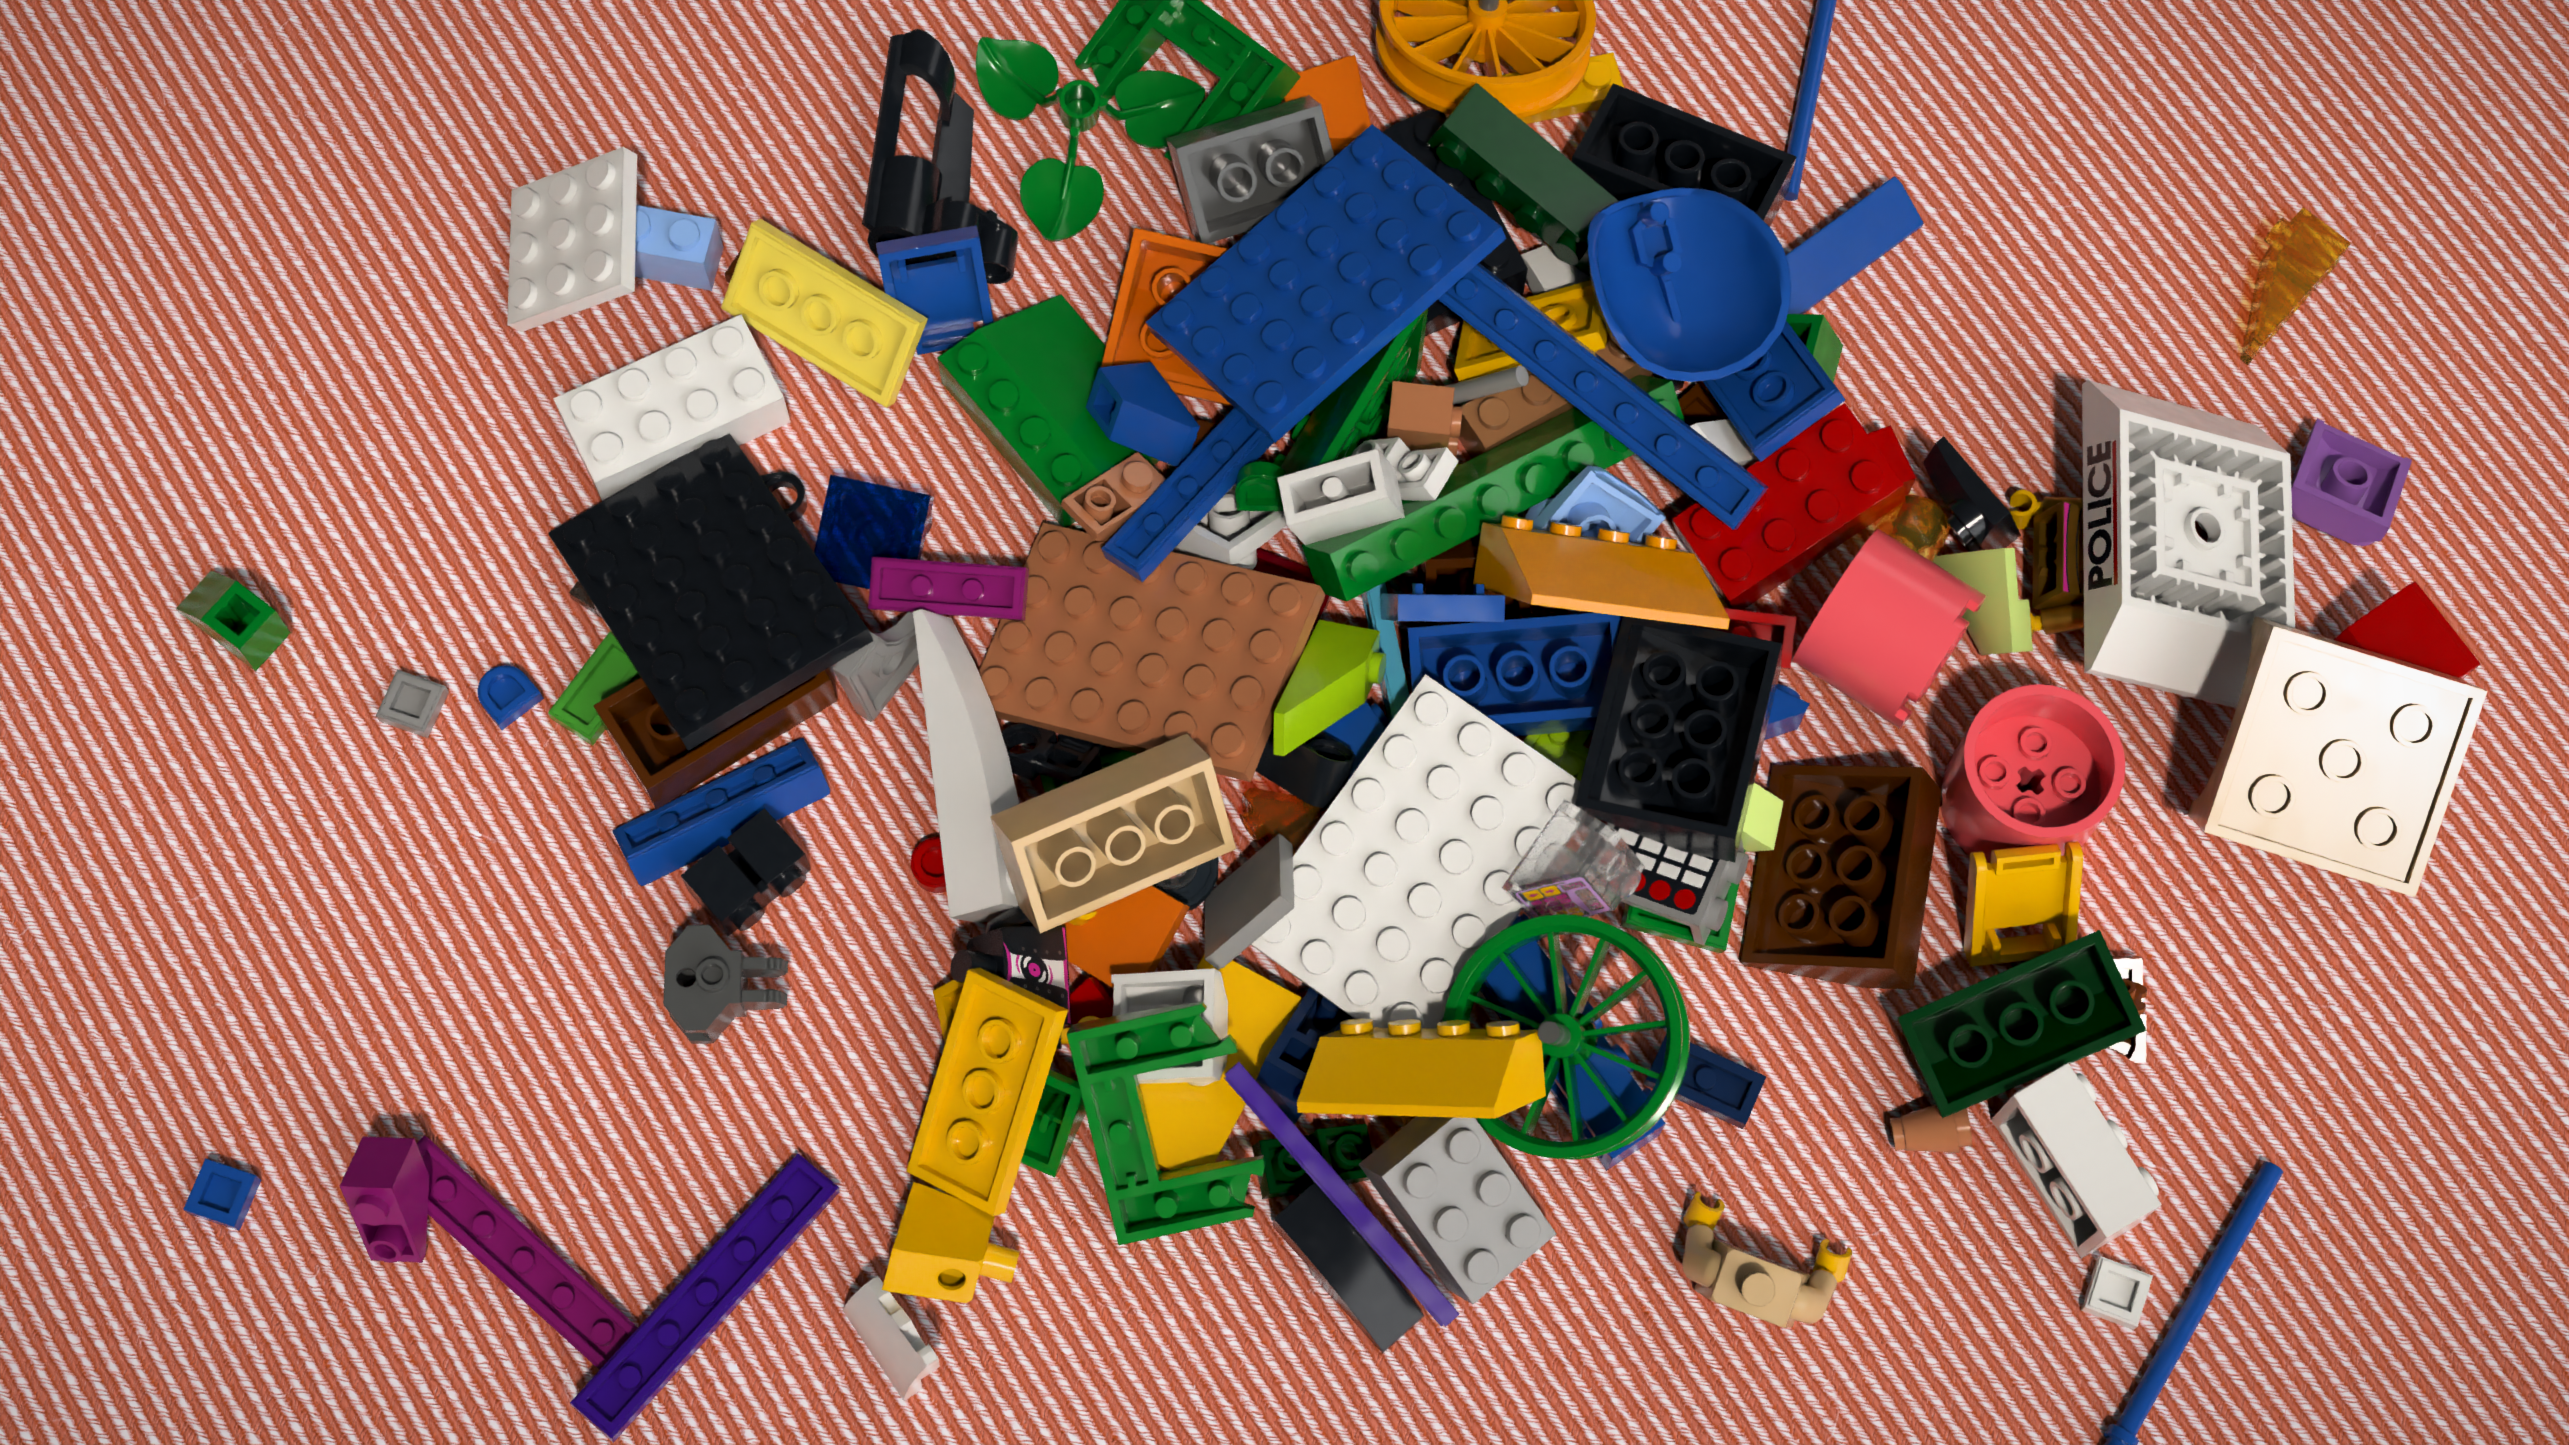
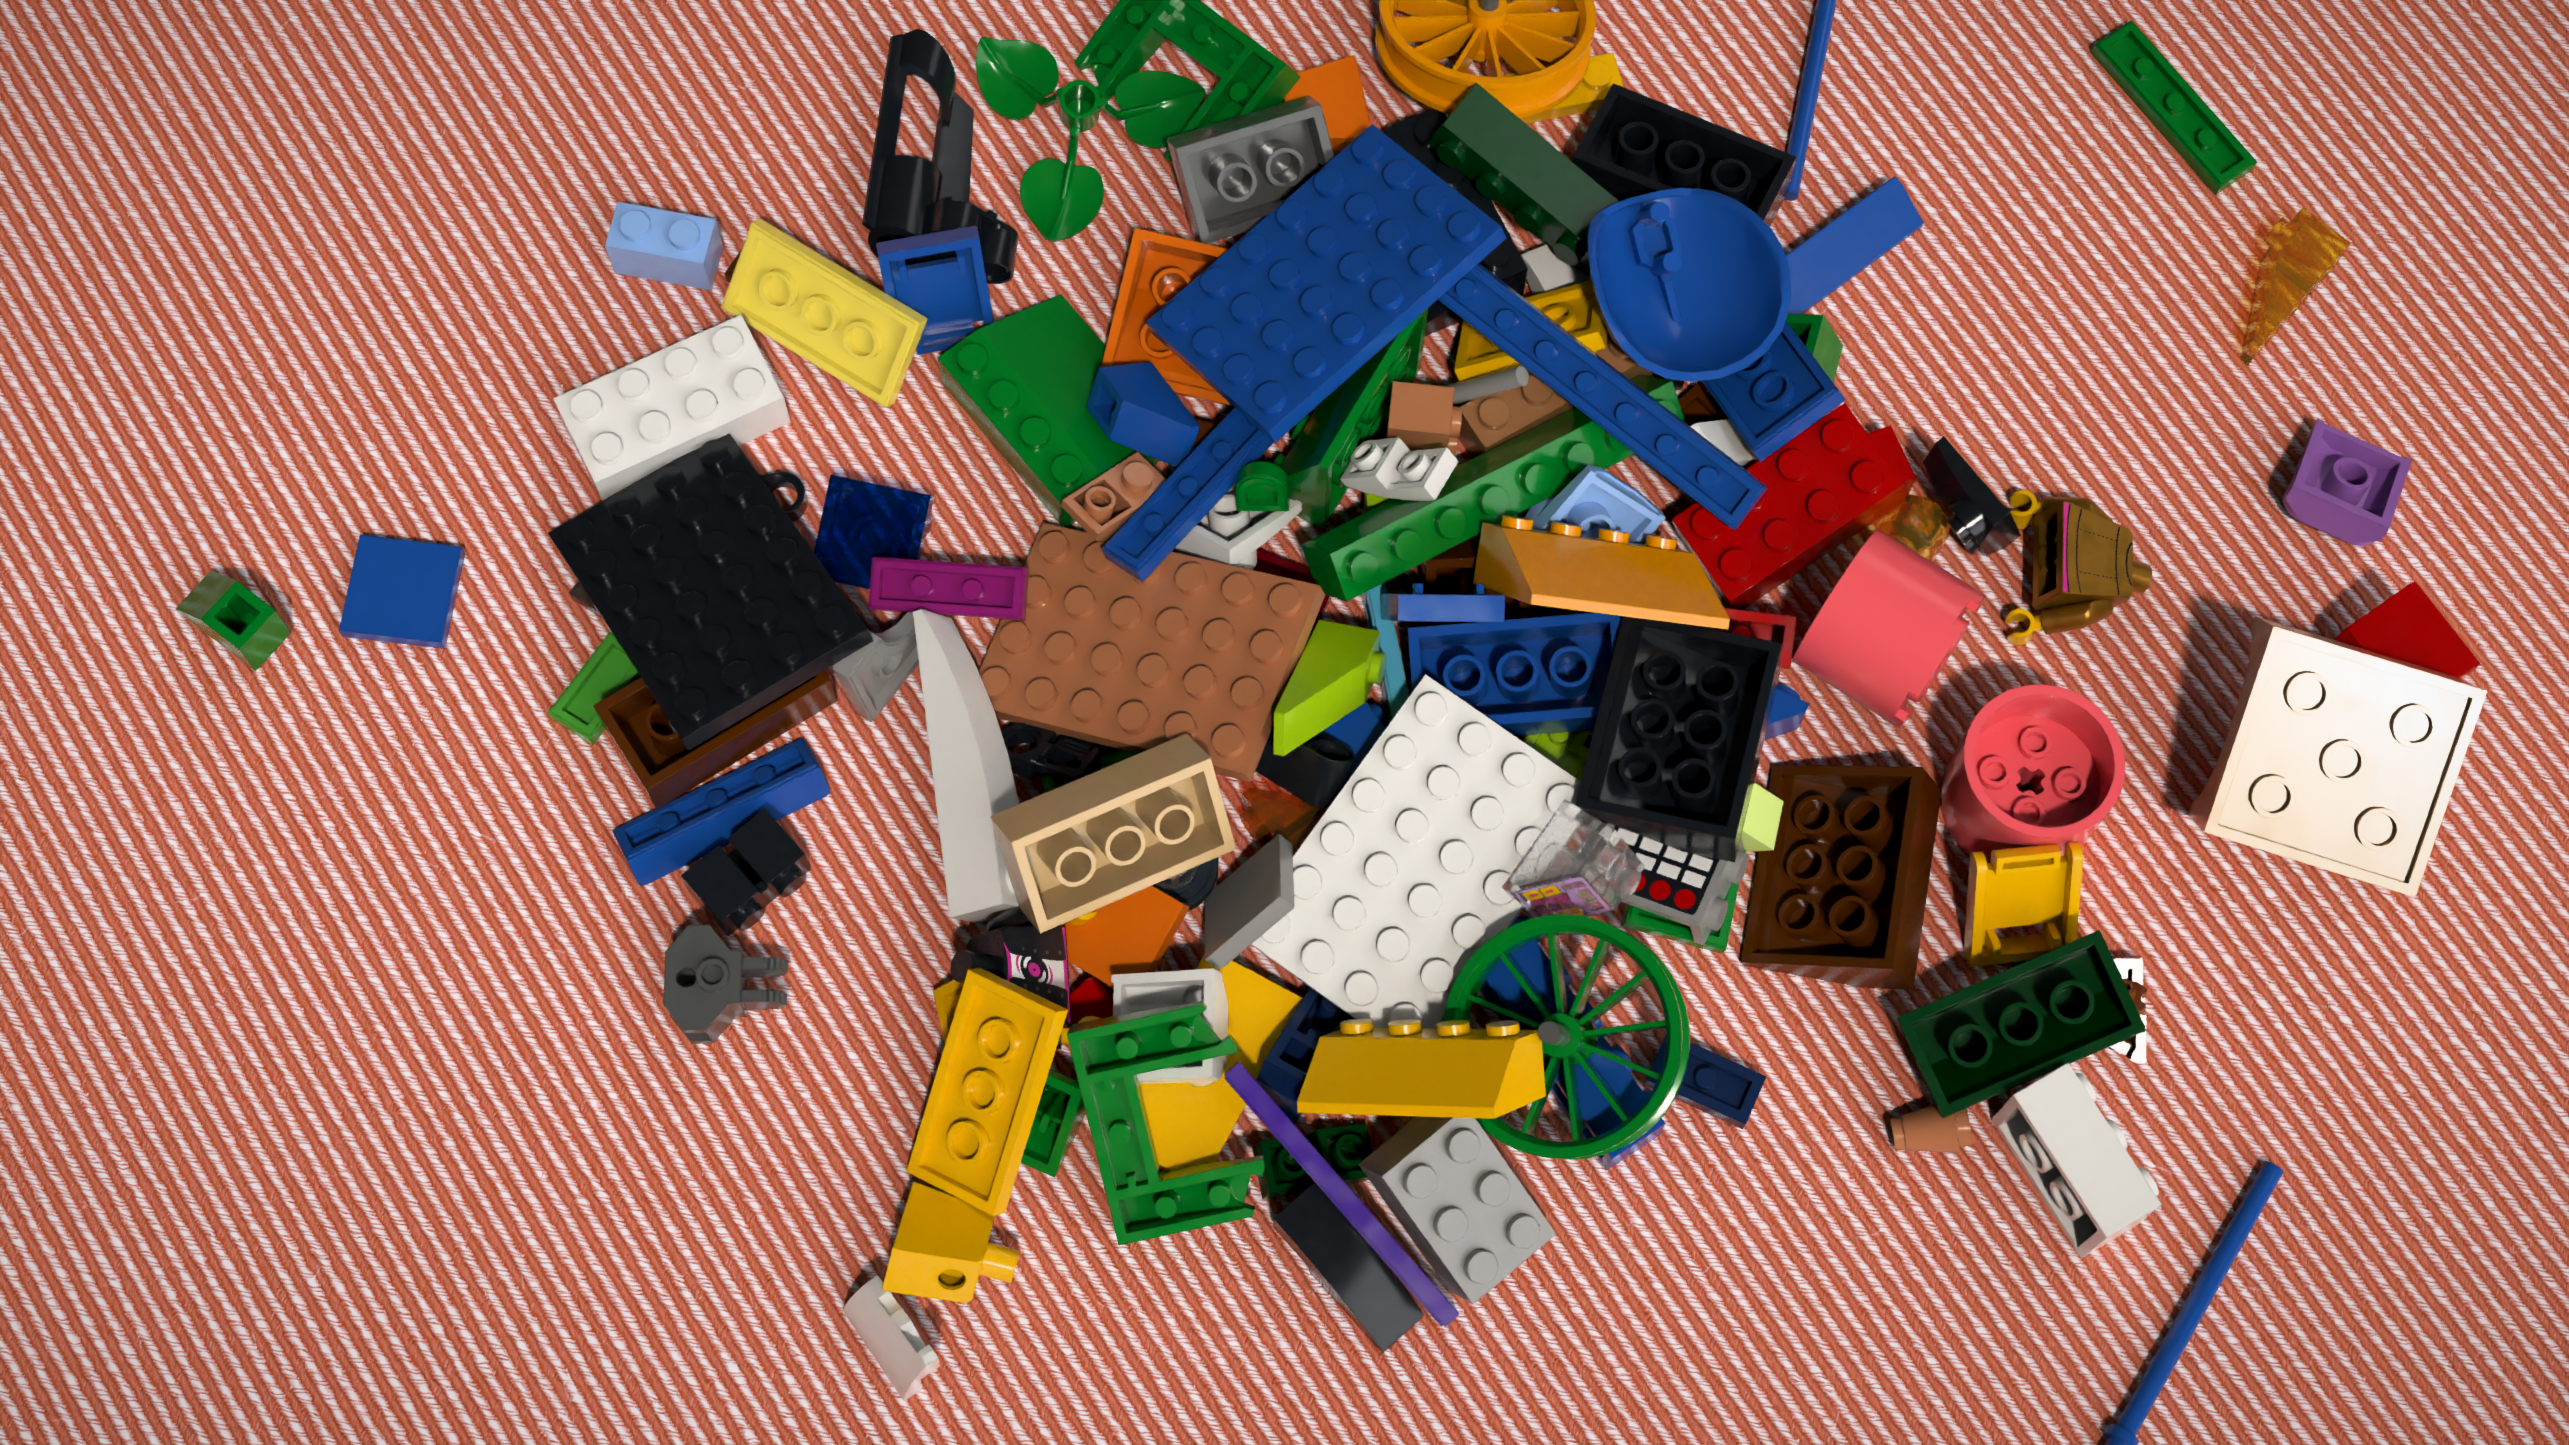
blue tile [183,1158,261,1231] -> none
magenta slope [340,1136,429,1263] -> none
light grey tile [376,669,449,738] -> none
magenta tile [416,1135,638,1370] -> none
blue tile [477,665,544,730] -> none
white plate [507,147,637,332] -> none
dark purple tile [570,1153,839,1443] -> none
red tile [911,837,947,893] -> none
white brick [1277,448,1405,545] -> none
tan torso [1682,1191,1852,1328] -> none
yellowish green slope [1931,548,2033,655] -> none
white tile [2081,1256,2153,1330] -> none
white slope [2082,380,2295,708] -> none
none -> blue tile [339,535,465,649]
none -> green tile [2091,20,2257,195]

